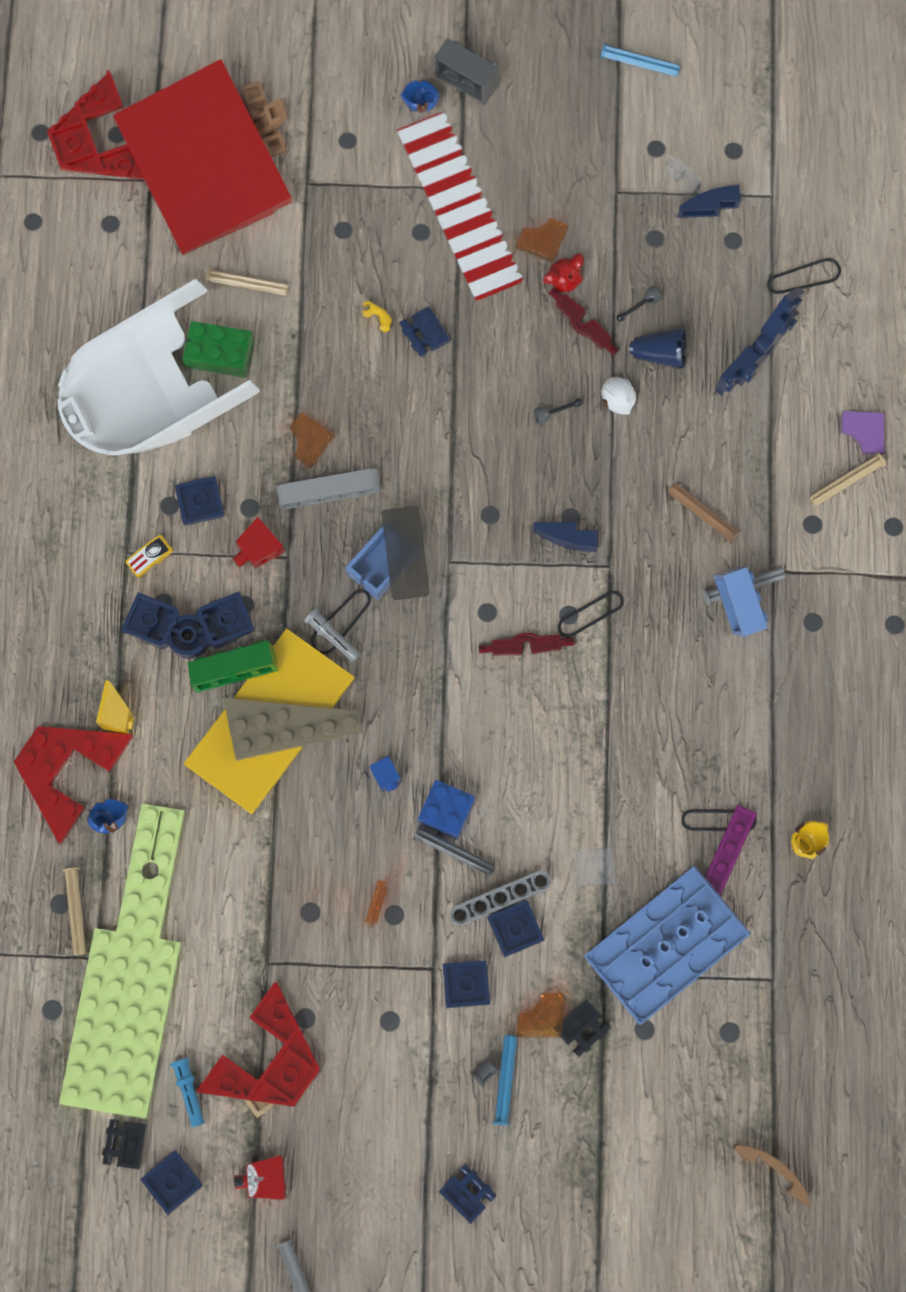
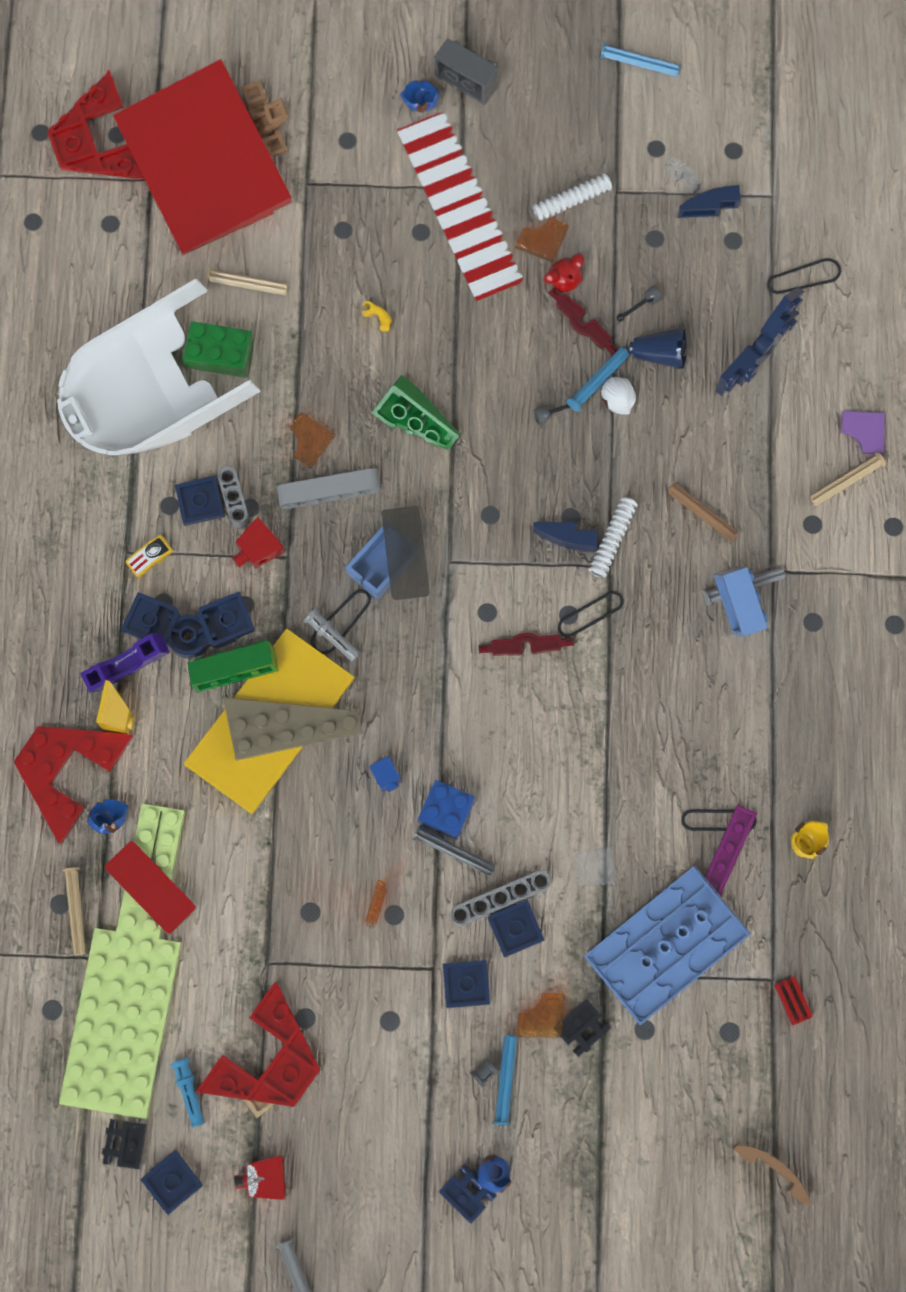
dark blue plate [399,306,450,357] -> none
none -> dark purple arch [80,633,170,692]
none -> red piece [105,841,196,934]
none -> light grey beam [218,466,249,529]
none -> green wedge [372,375,460,450]
none -> blue hair [477,1154,512,1193]
none -> white piece [533,173,612,221]
none -> dark azure axle [567,348,630,412]
none -> white piece [589,497,638,578]
none -> red tile [774,976,813,1026]

